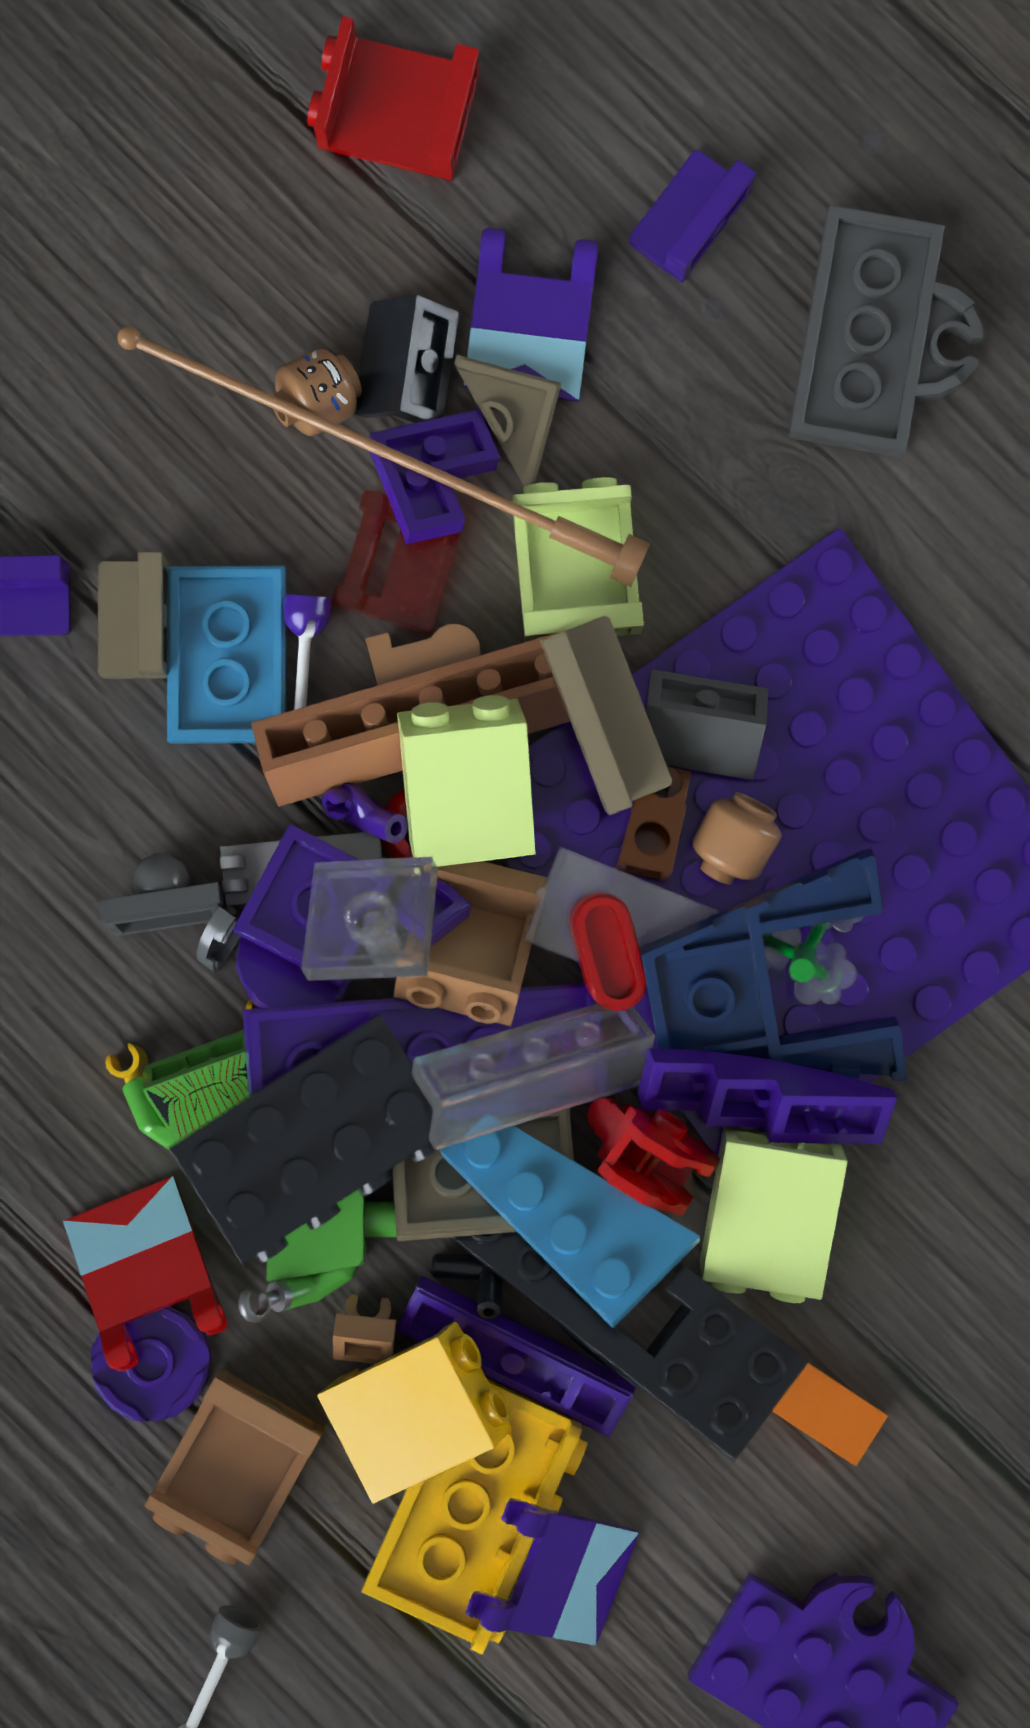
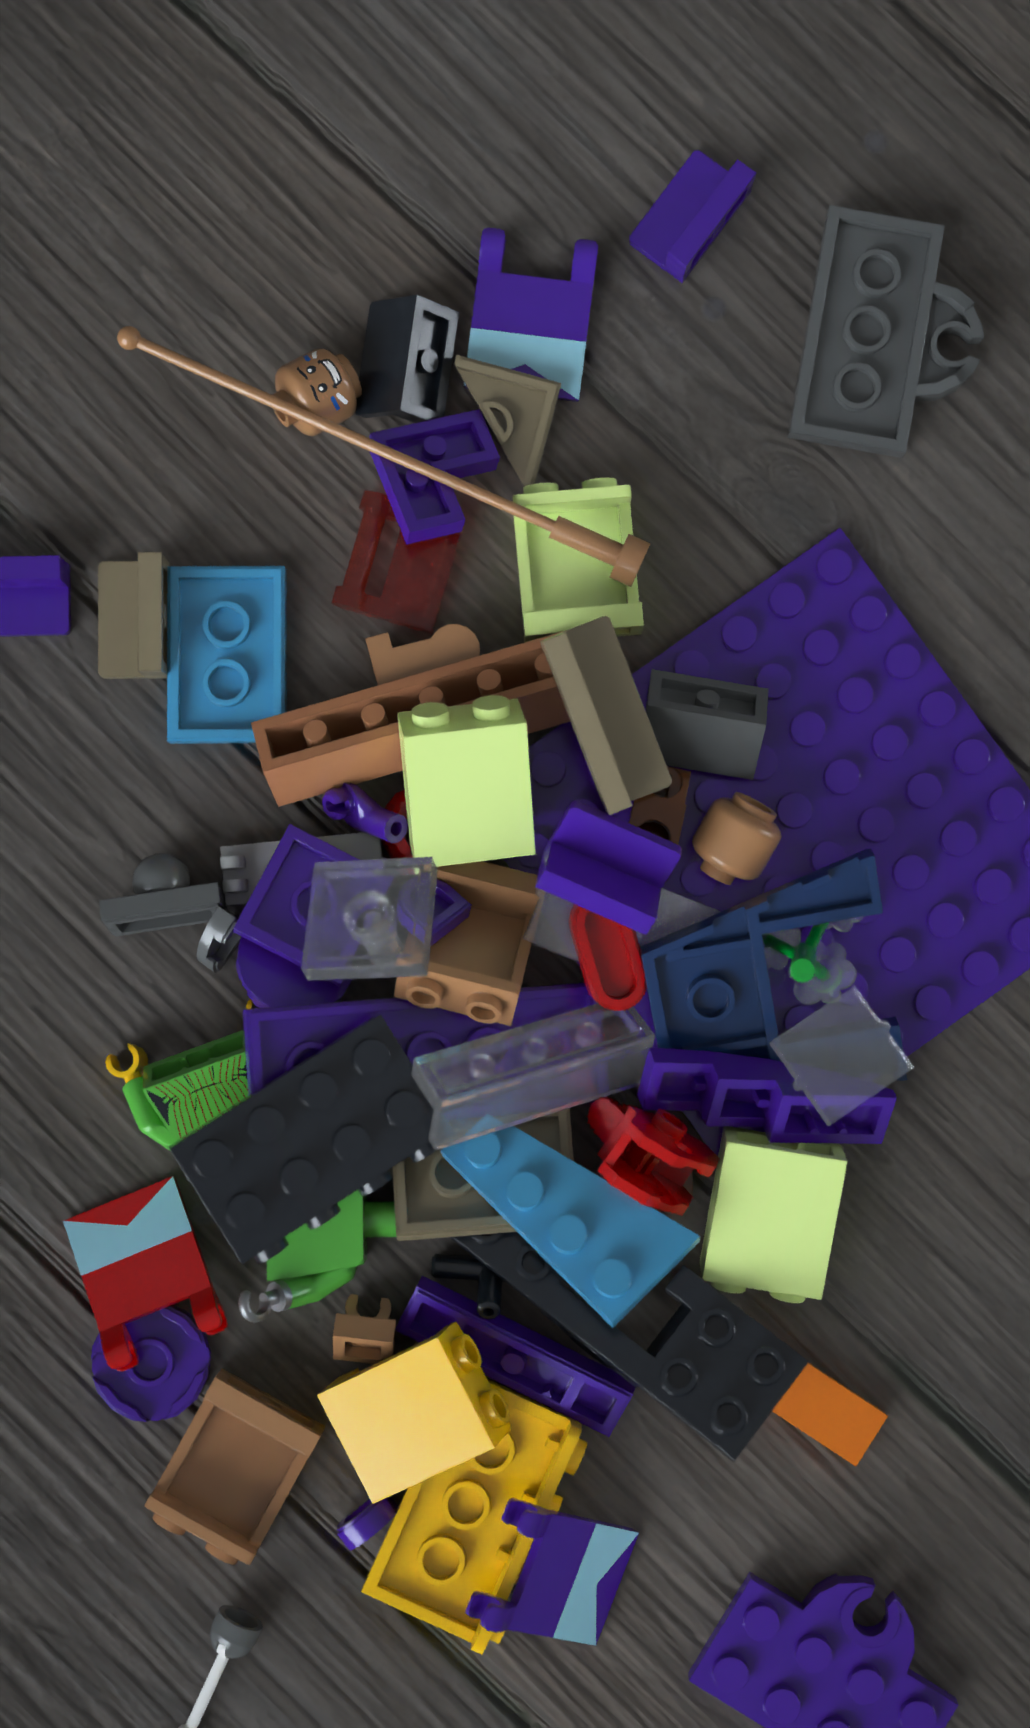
dark purple hinge [283,595,331,710] -> none
red panel [307,16,480,181] -> none
none -> dark purple tile [336,1496,398,1551]
none -> dark purple panel [535,800,682,935]
none -> clear piece [770,986,914,1127]

